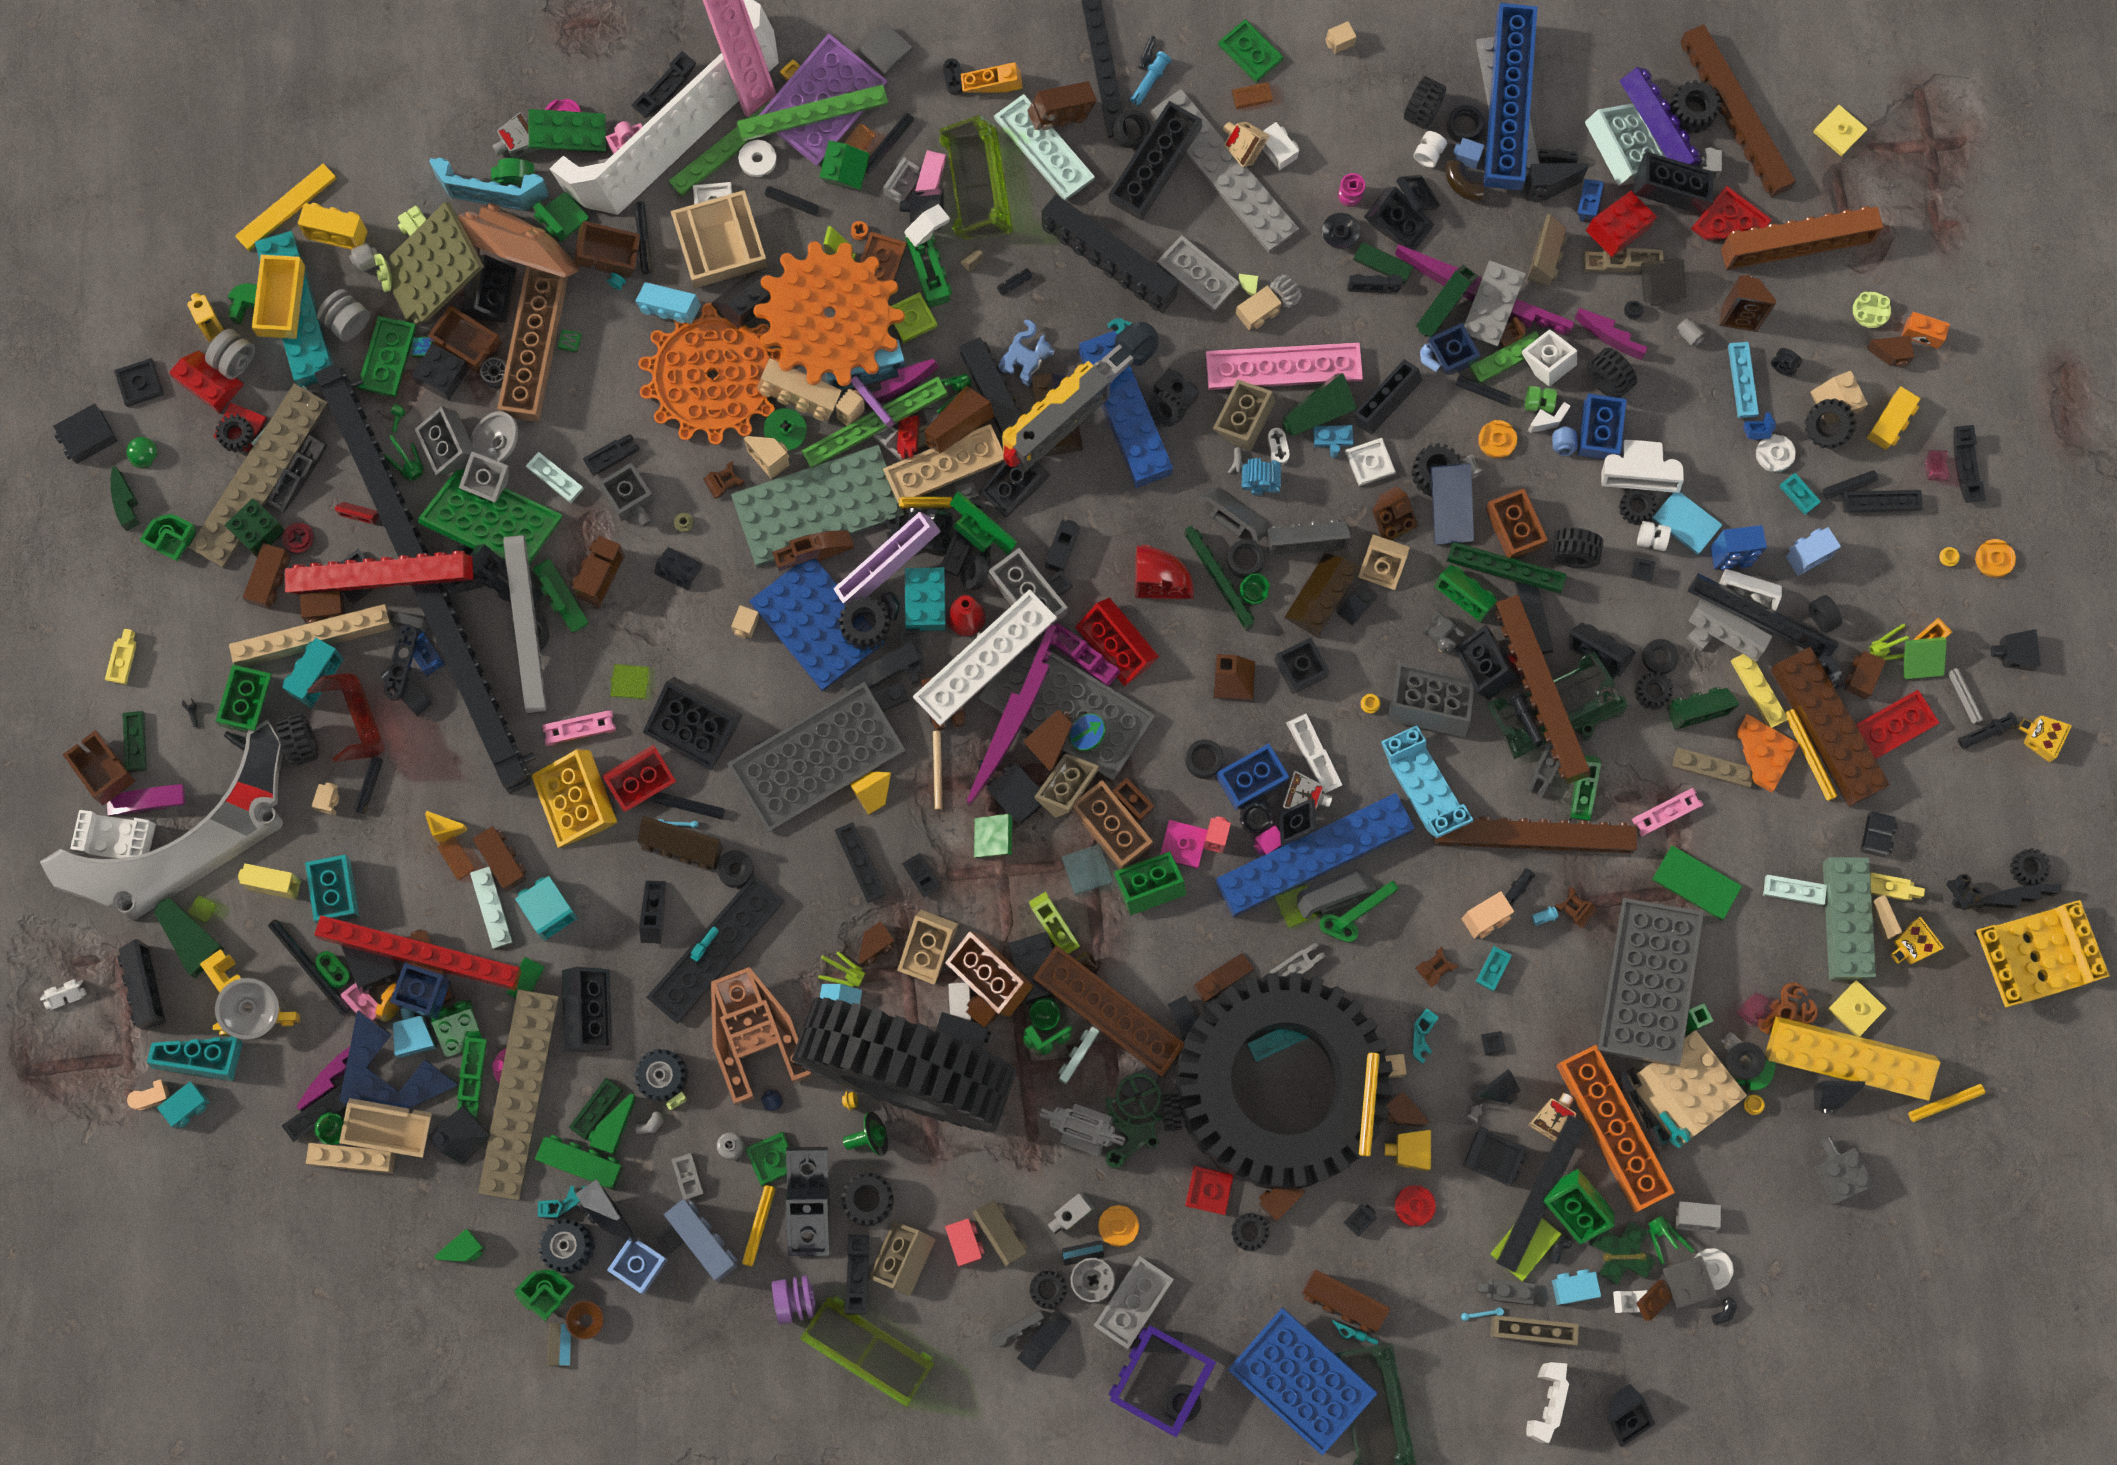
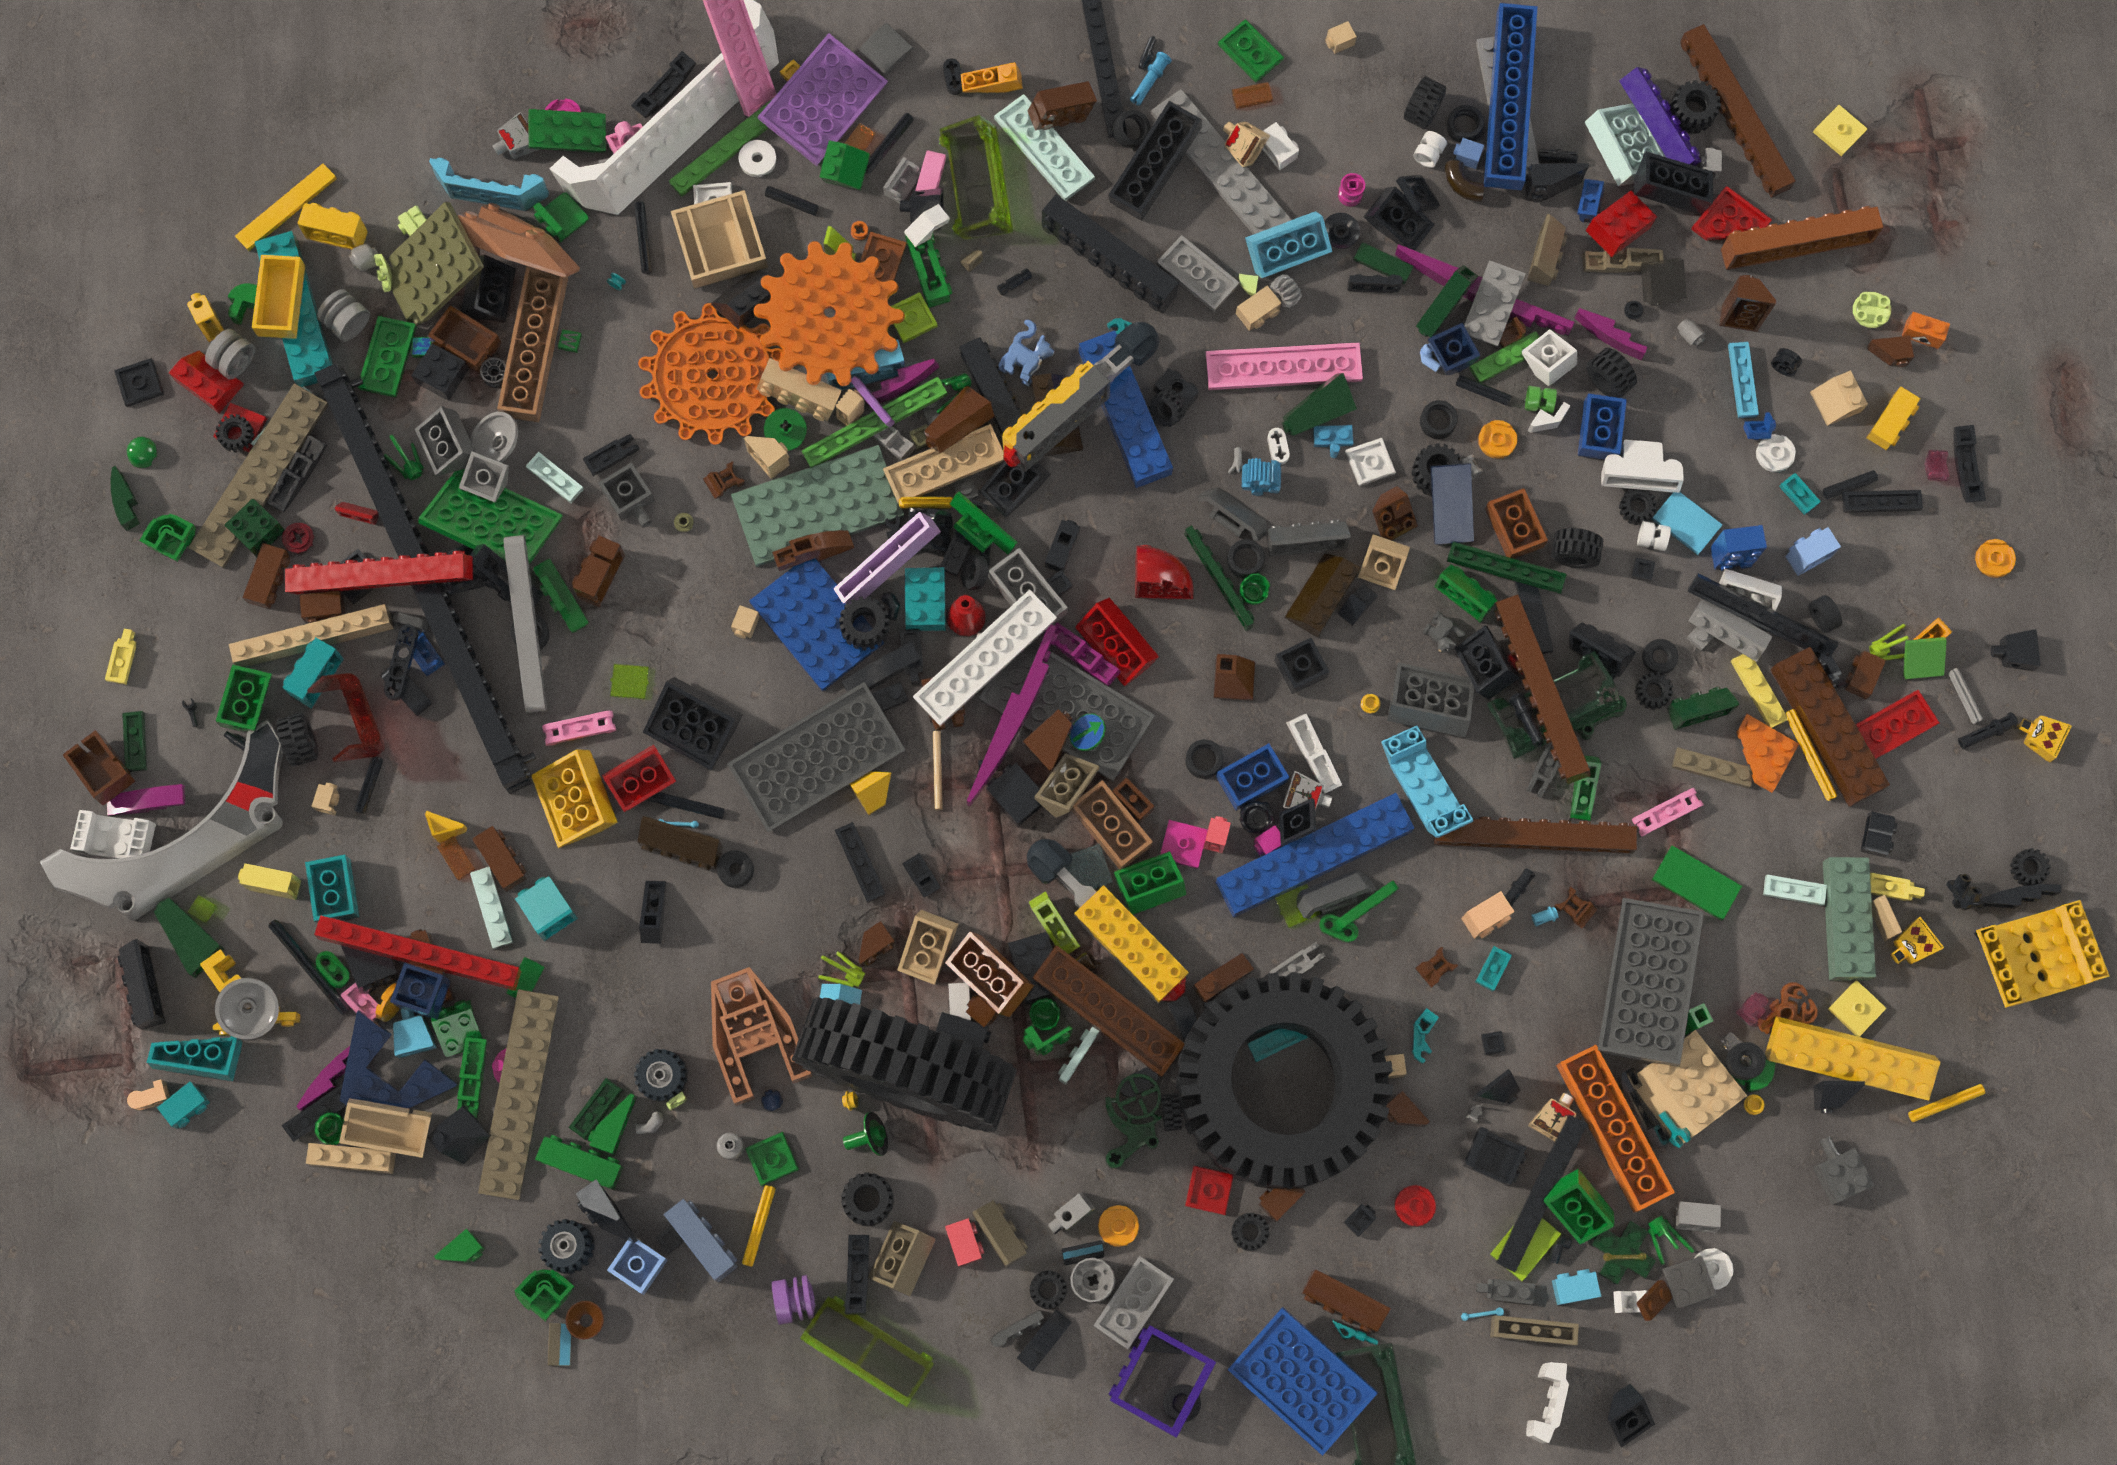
white hinge [40,979,87,1010] -> none
black brick [53,403,118,464] -> none
green hand [391,404,405,433] -> none
green brick [491,158,534,187] -> none
teal piece [538,1186,586,1218] -> none
black slope [562,967,612,1052] -> none
reddish brown piece [574,221,640,277] -> none
medium azure brick [636,282,701,324] -> none
black plate [646,875,784,1025] -> none
black bracket [654,547,702,591] -> none
light grey slope [671,1153,703,1200] -> none
teal bar [690,927,719,962] -> none
bright green plate [737,84,888,141] -> none
black bracket [786,1147,830,1256] -> none
red hinge [897,416,920,459] -> none
tile [974,814,1012,859] -> none
light grey piece [1040,1104,1125,1157] -> none
dark tan slope [1213,379,1276,451] -> none
black brick [1353,359,1422,435] -> none
yellow axle [1359,1053,1379,1157] -> none
yellow torso [1384,1130,1431,1171] -> none
medium blue head [1552,426,1578,456] -> none
black arm [1711,1297,1737,1326] -> none
black tyre [1804,398,1857,449] -> none
yellow plate [1939,547,1960,567] -> none
none -> yellow piece [1027,839,1189,1005]
none -> medium azure brick [1245,211,1332,278]
none -> black tyre [1420,400,1458,439]

